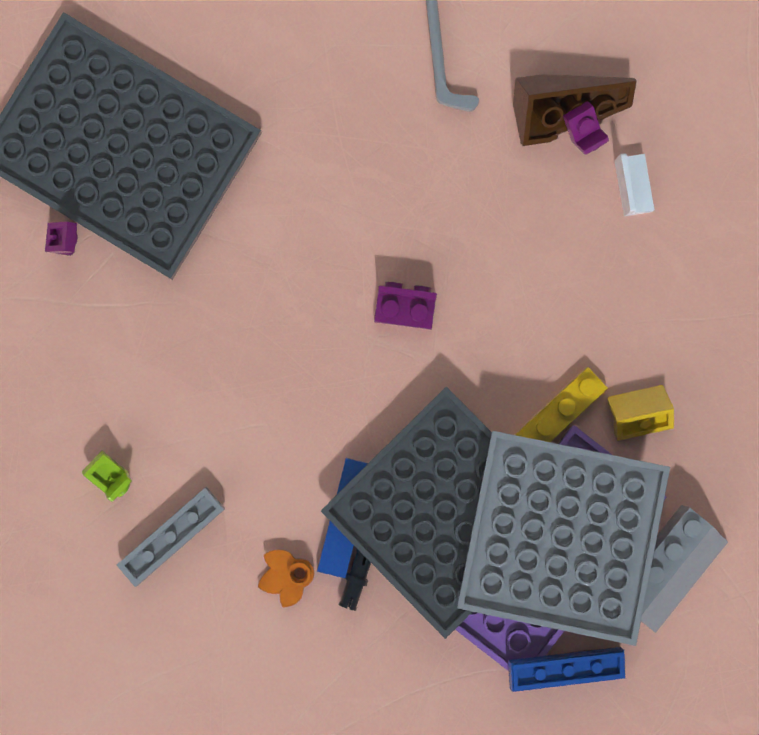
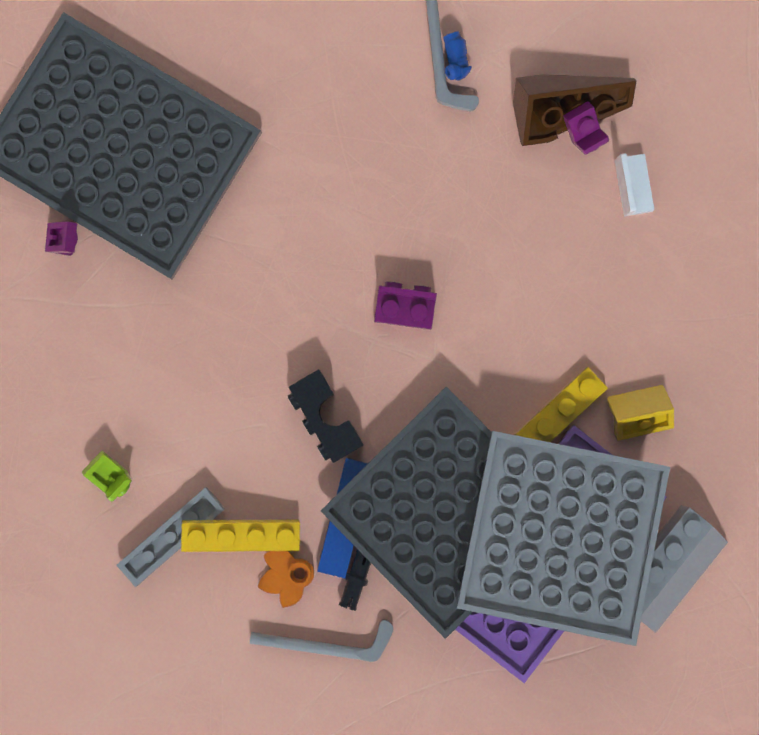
blue tile [508,647,625,692] -> none
none -> yellow plate [181,519,300,552]
none -> light grey piece [250,620,393,662]
none -> black arch [287,369,364,463]
none -> blue arm [443,31,472,81]

